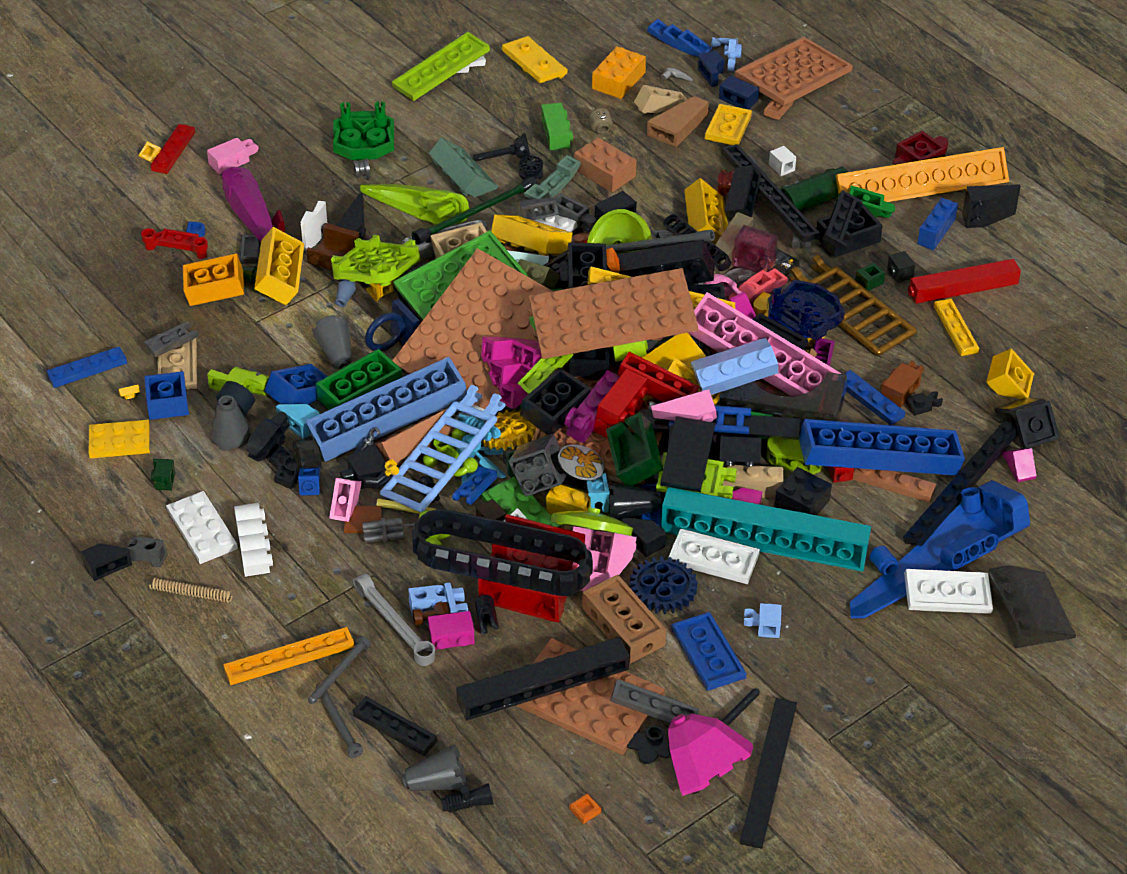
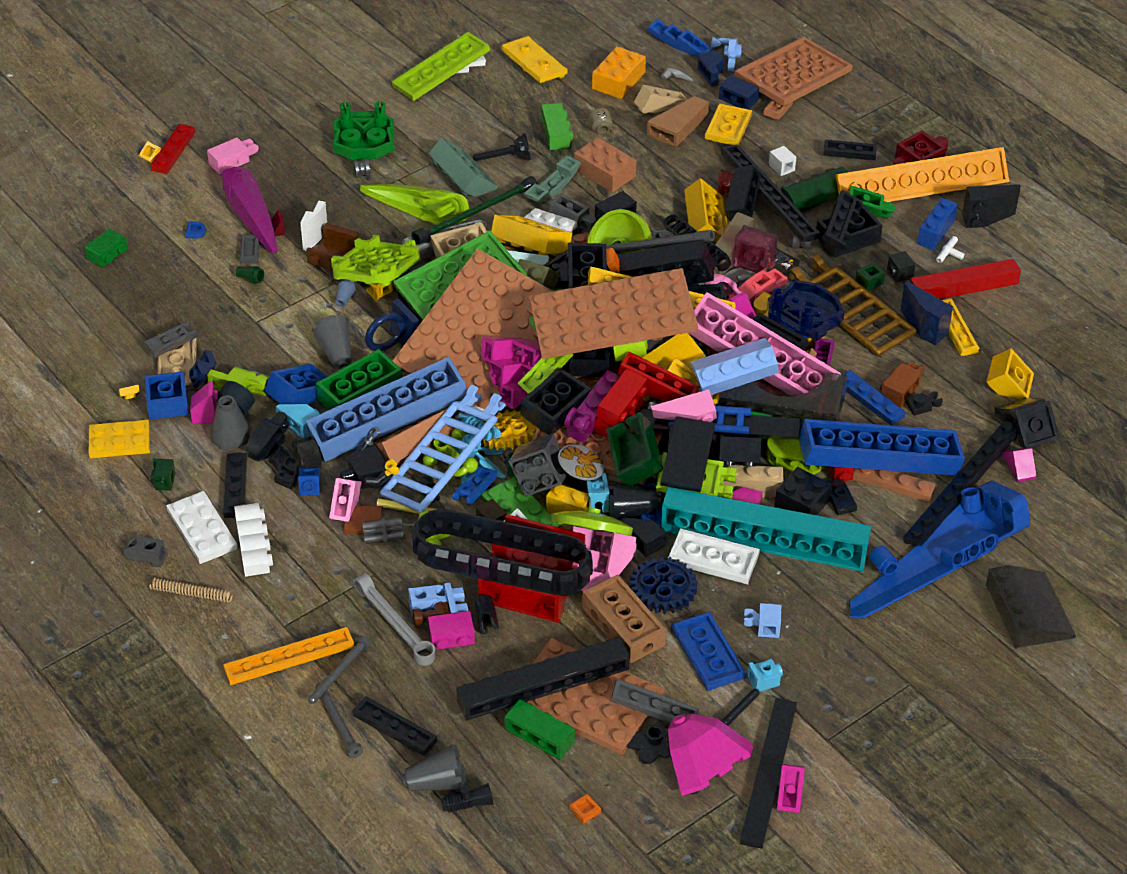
blue plate [47,346,127,388] -> none
black slope [81,543,132,581] -> none
red plate [141,228,208,259] -> none
light orange brick [183,253,244,306] -> none
yellow brick [254,227,304,305] -> none
black slope [336,193,366,239] -> none
black wheel [519,155,543,180] -> none
flat silver slope [519,198,559,220] -> none
white plate [904,569,993,614] -> none
none -> green brick [84,228,128,268]
none -> dark blue slope [189,350,217,388]
none -> dark pink slope [190,382,218,424]
none -> black plate [223,453,248,518]
none -> green brick [505,699,575,760]
none -> medium azure brick [747,659,783,691]
none -> dark pink slope [777,764,805,813]
none -> black plate [823,139,877,160]
none -> black plate [827,479,857,515]
none -> dark blue slope [900,281,953,346]
none -> white piece [936,236,965,263]

